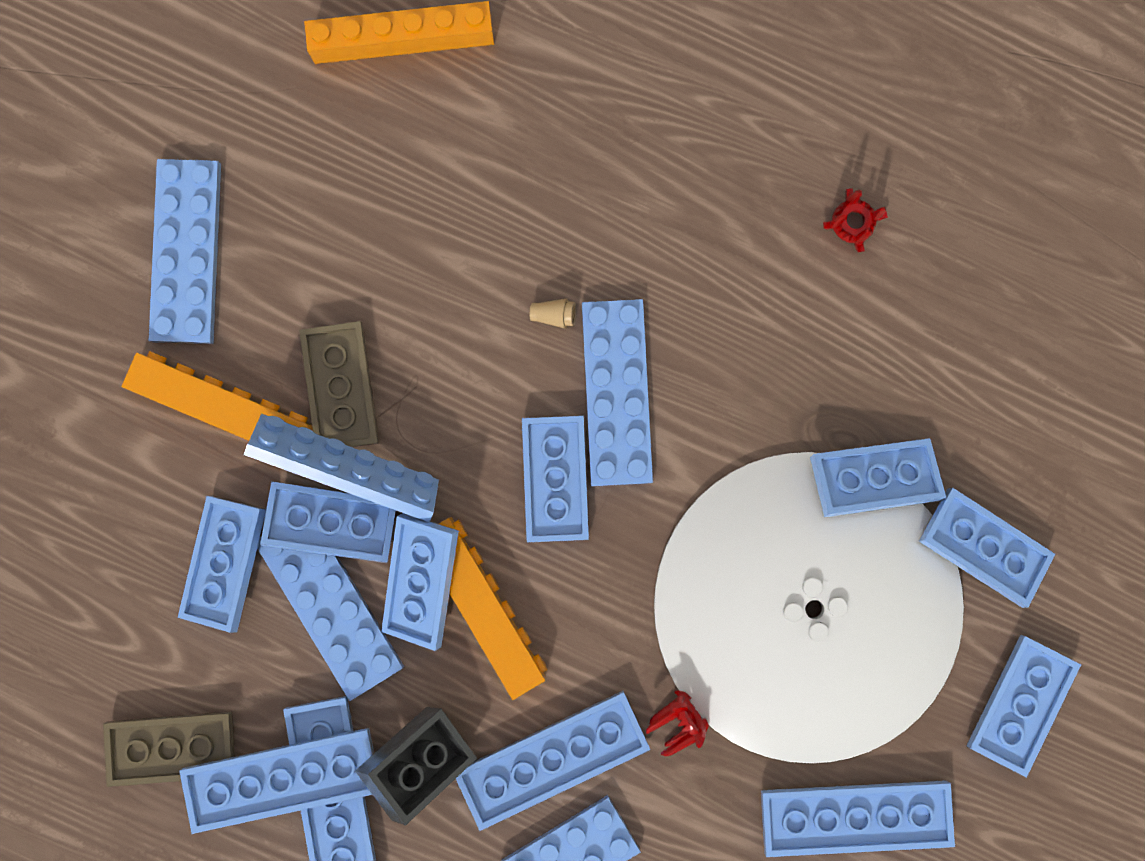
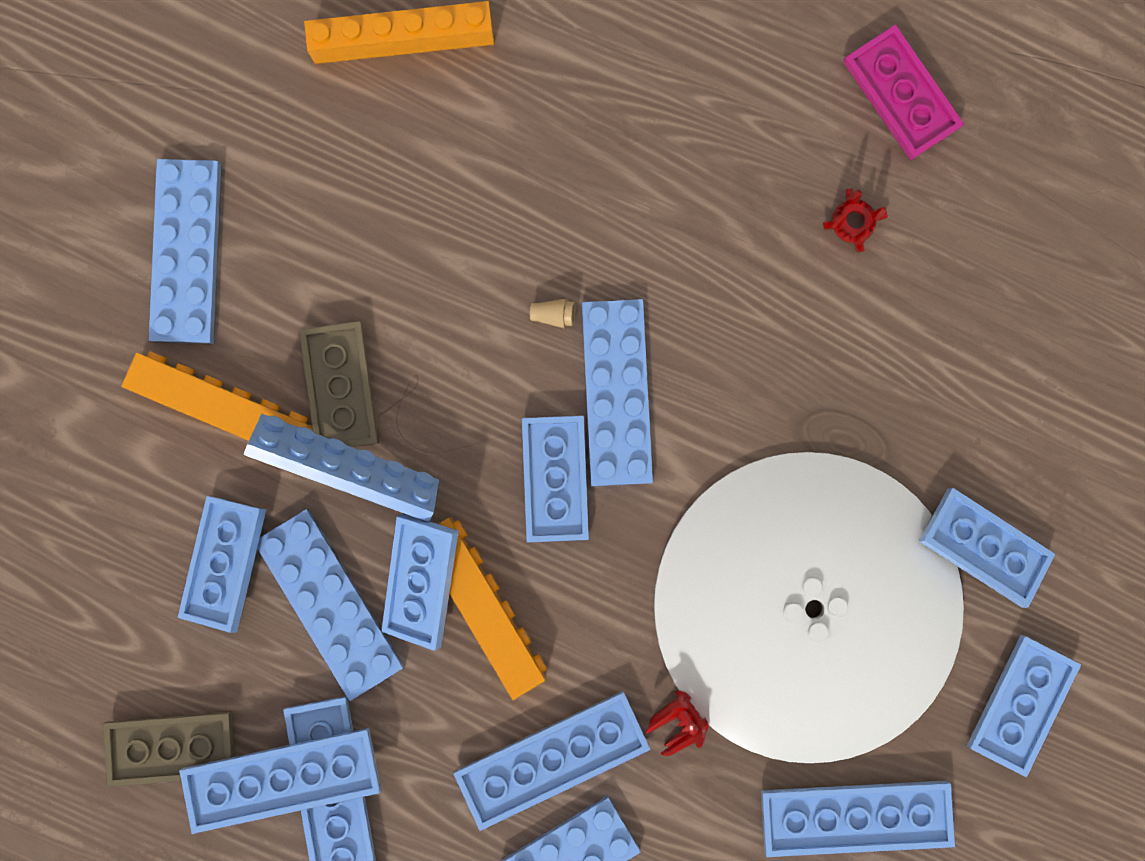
light blue plate [260,481,396,563] -> none
dark grey brick [355,707,477,826] -> none
light blue plate [810,438,946,517] -> none
none -> dark pink plate [843,24,965,161]

